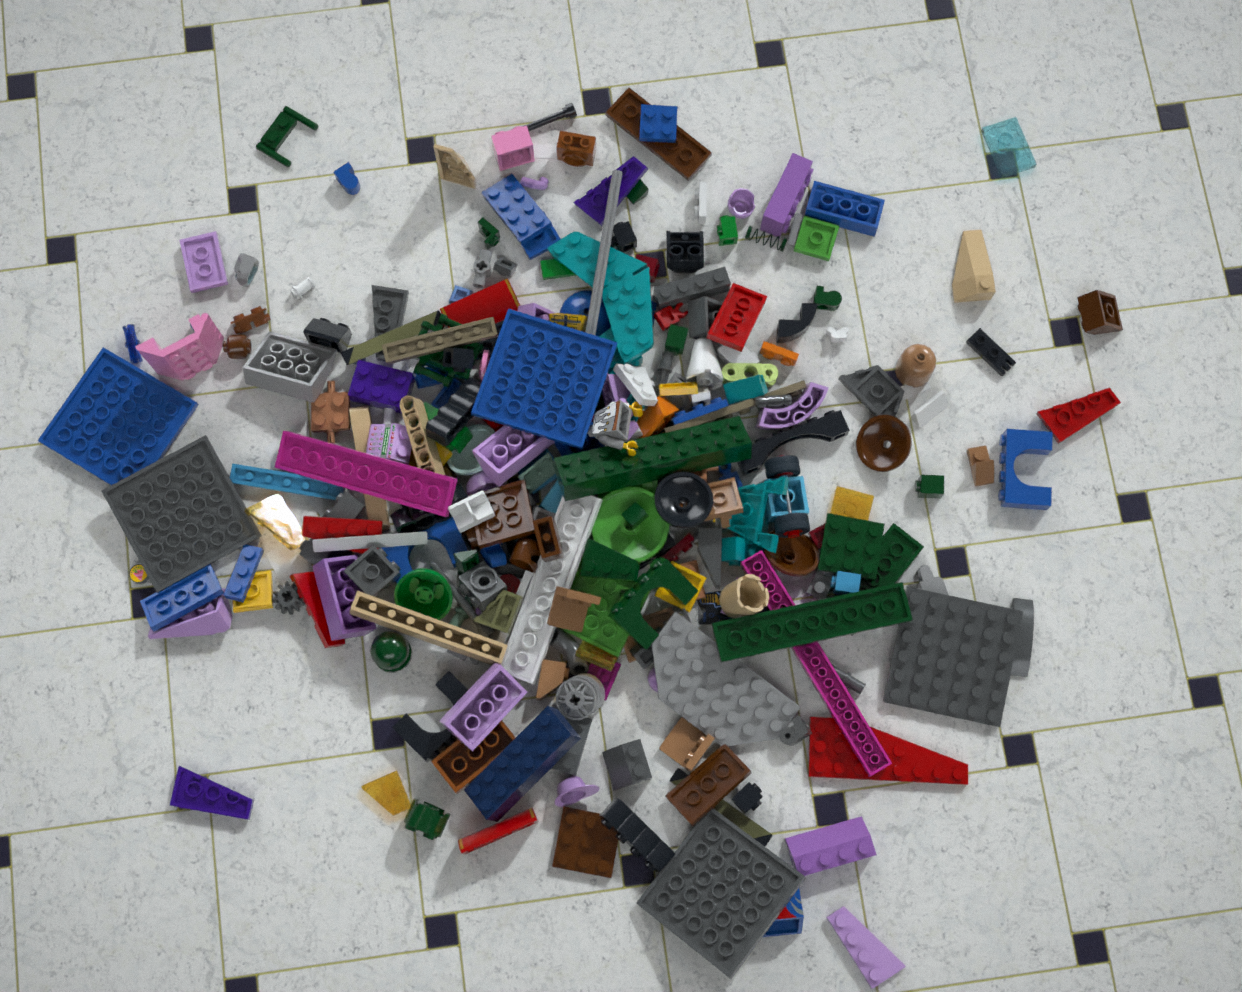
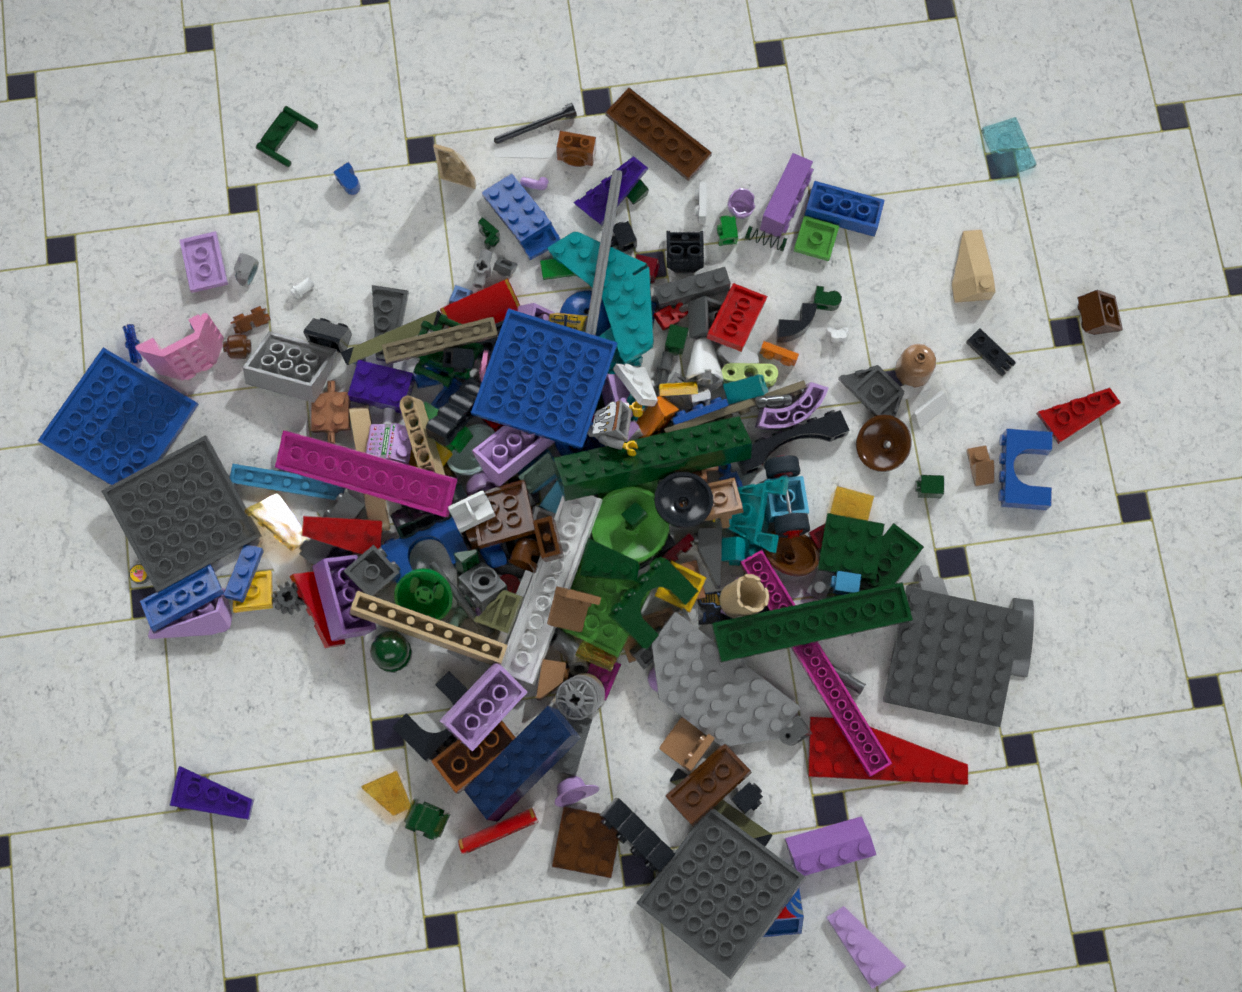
white sticker [312,531,428,552] -> none
bright pink brick [491,125,535,171] -> none
dark grey slope [602,739,652,791] -> none
blue plate [639,104,678,143] -> none
light grey tile [787,213,803,246] -> none

